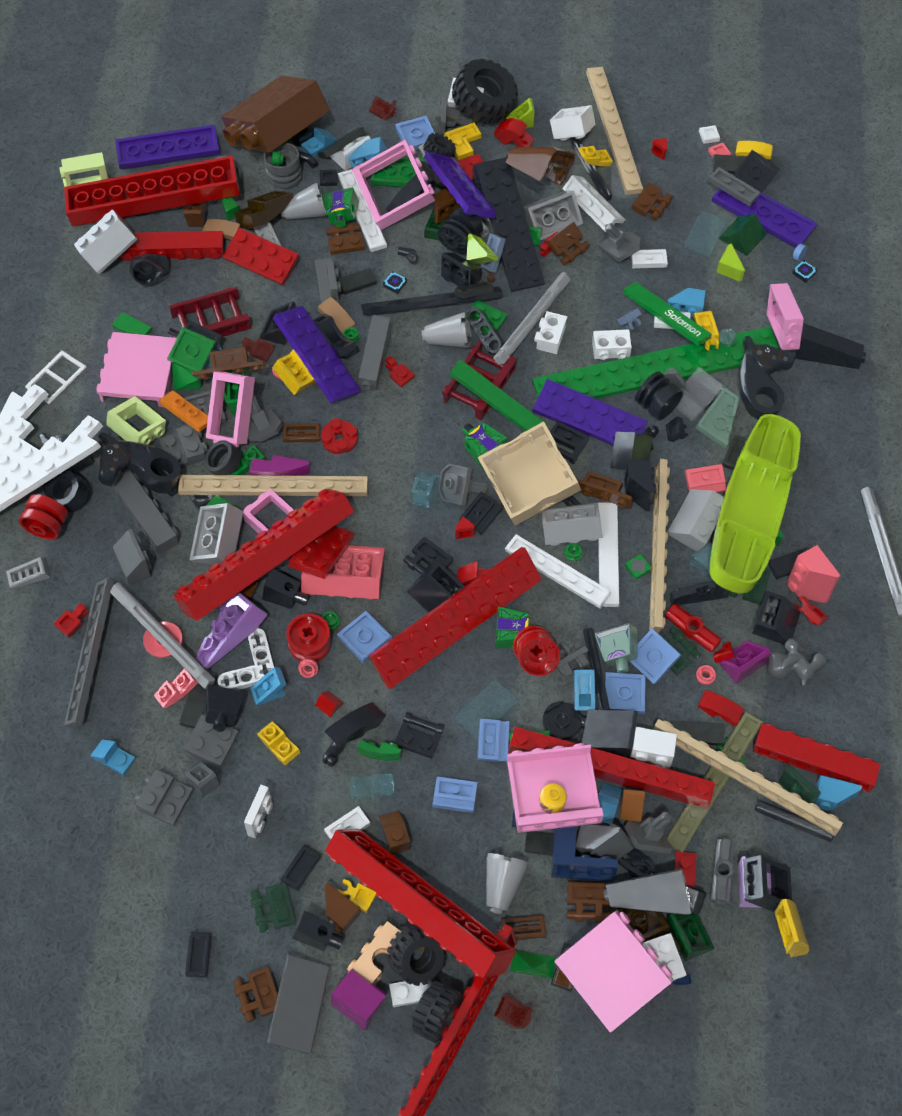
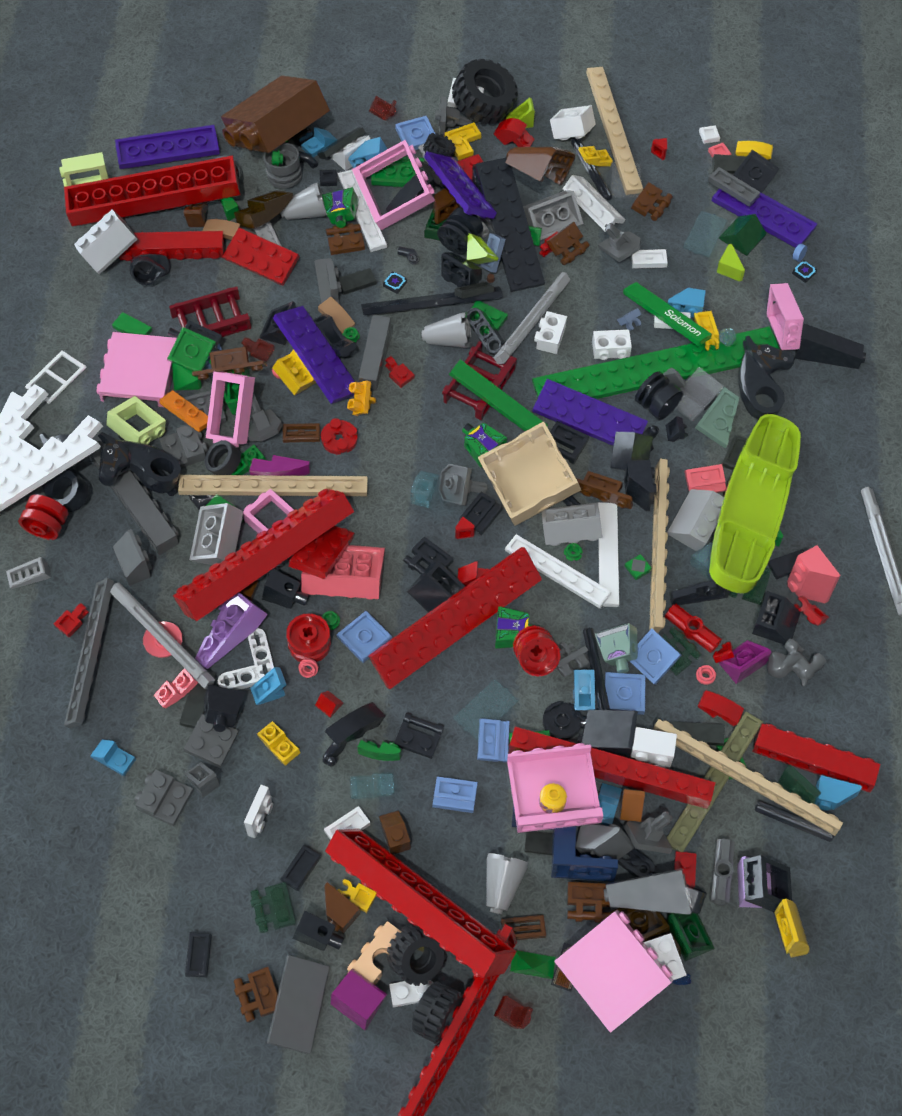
none -> light orange hips [347,381,376,416]

